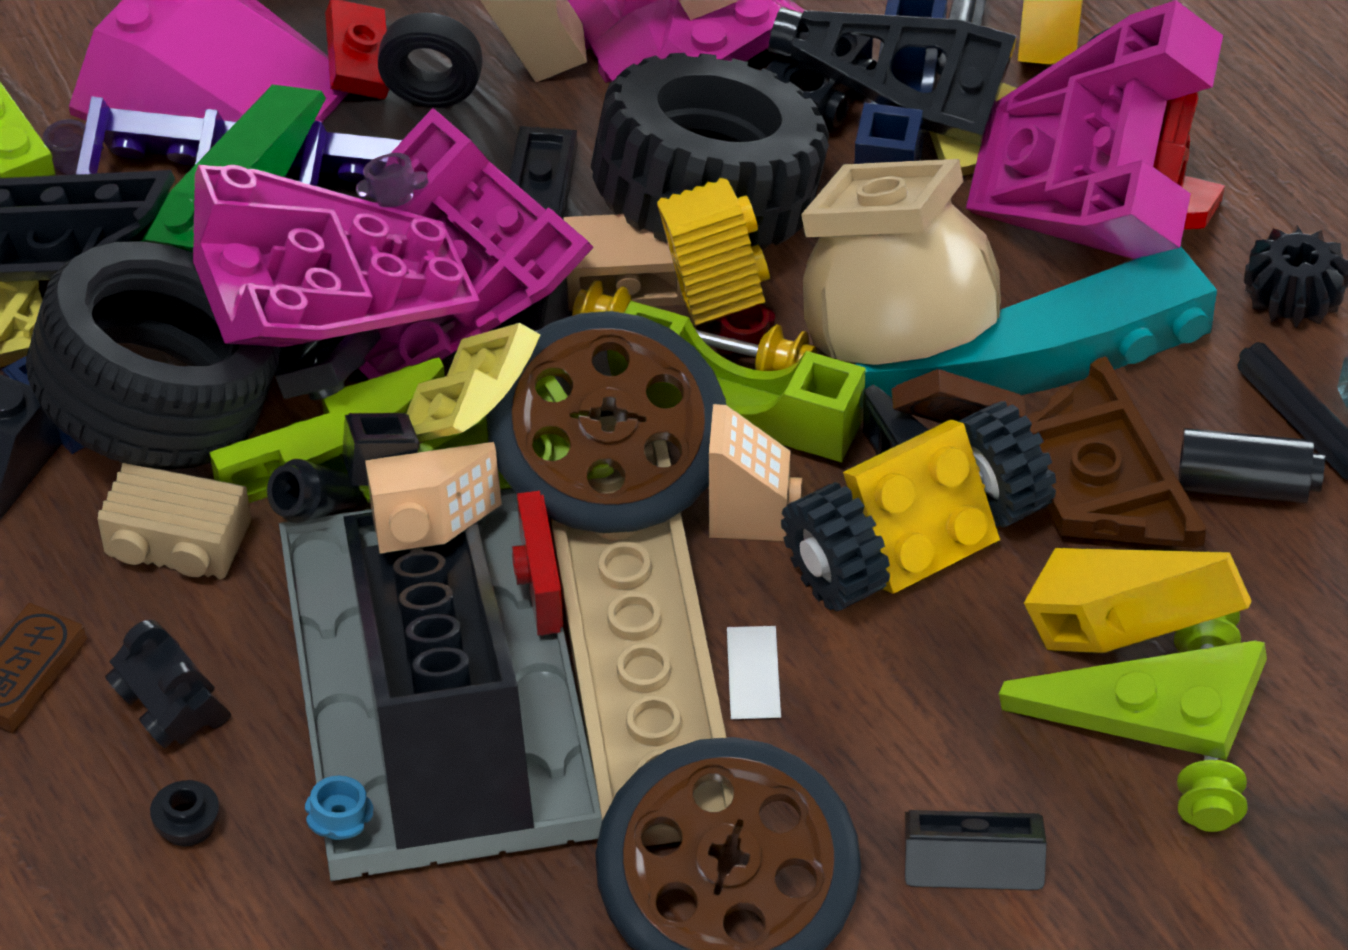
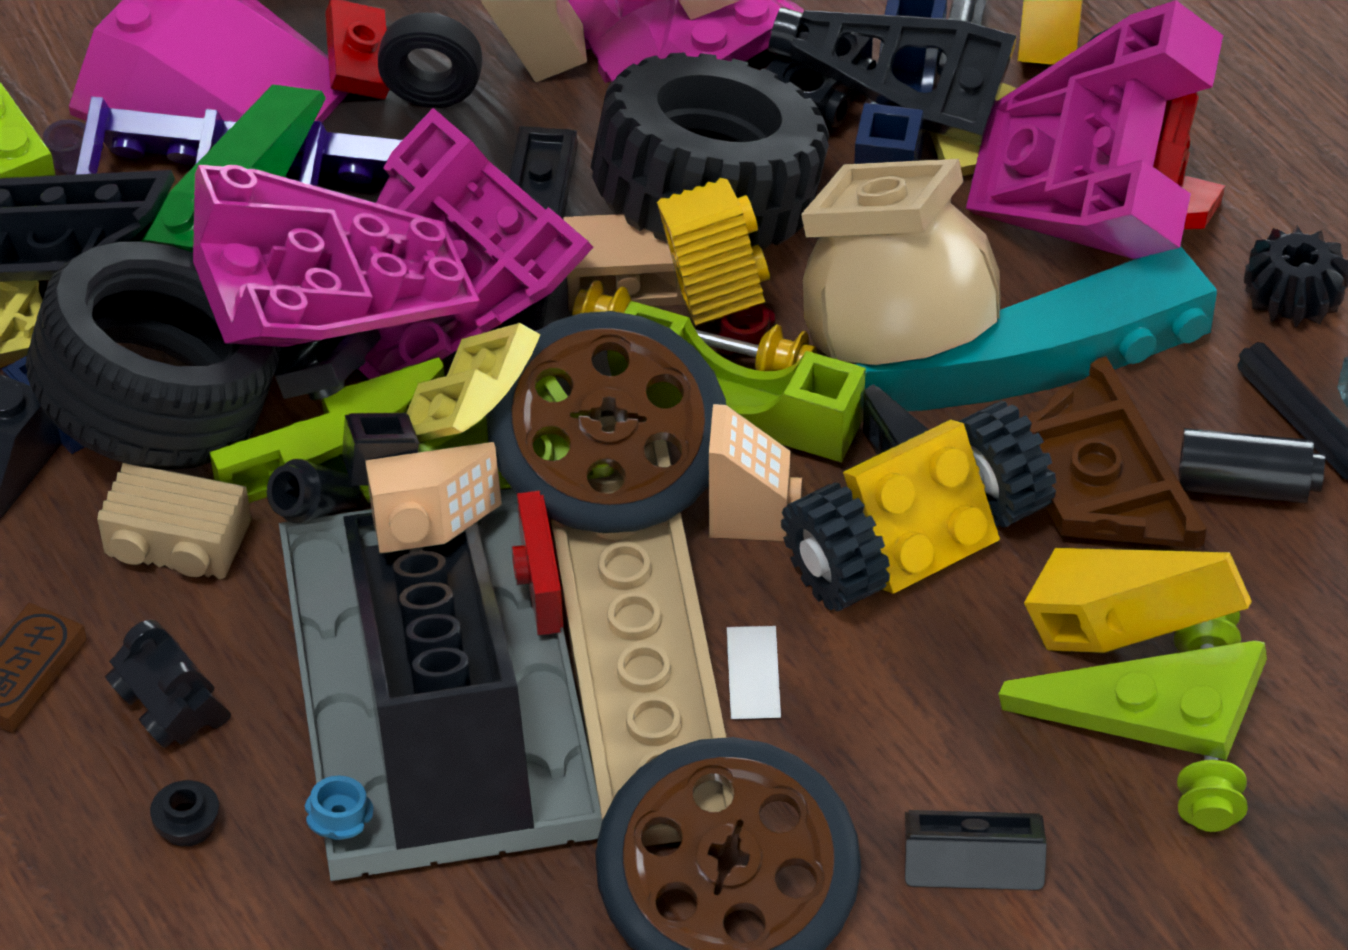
clear purple plate [356,153,429,207] -> none
reddish brown tile [892,369,1026,424] -> none

